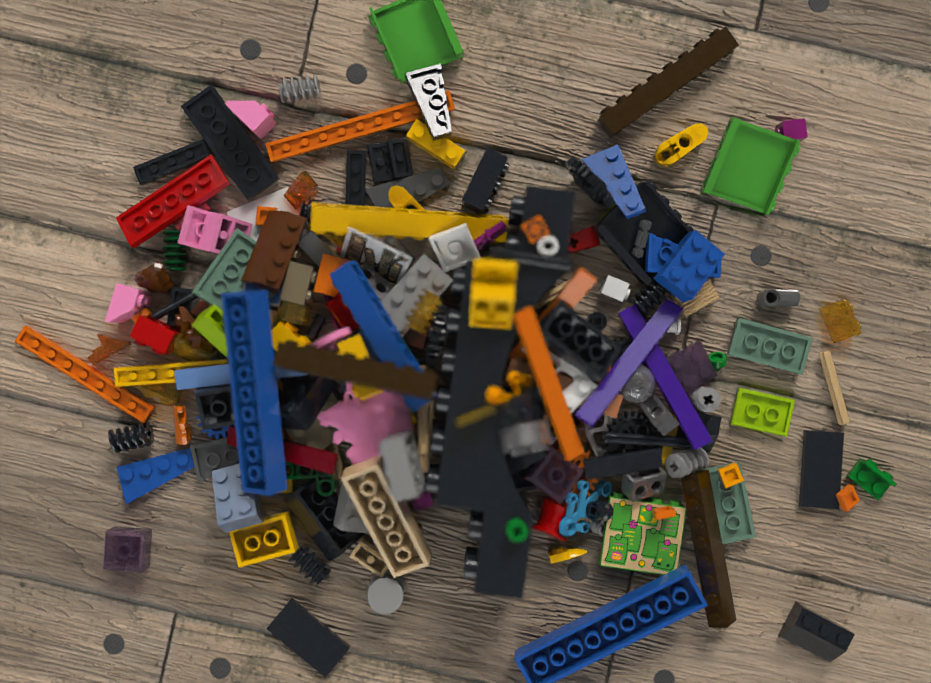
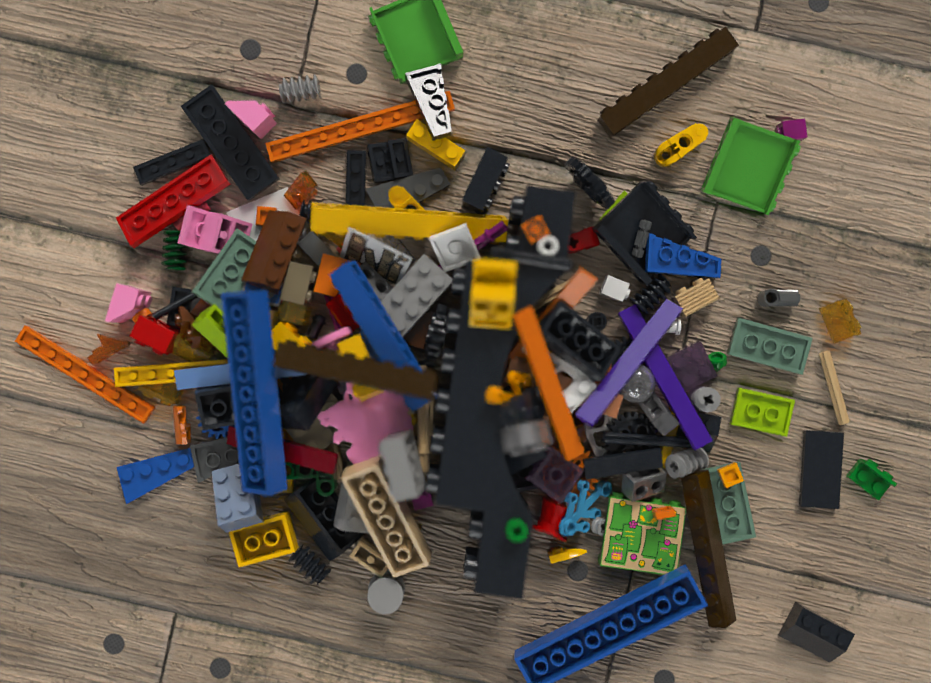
clear purple brick [103,526,152,572] -> none
black piece [108,422,154,453] -> none
reddish brown rock [134,261,174,294] -> none
black tile [266,598,350,677] -> none
clear yellow piece [404,288,443,334] -> none
clear yellow tile [455,404,497,428] -> none
blue wing [582,144,646,219] -> none
black wheel [586,501,613,521] -> none
blue brick [654,230,725,303] -> none
orange tile [836,484,860,512] -> none

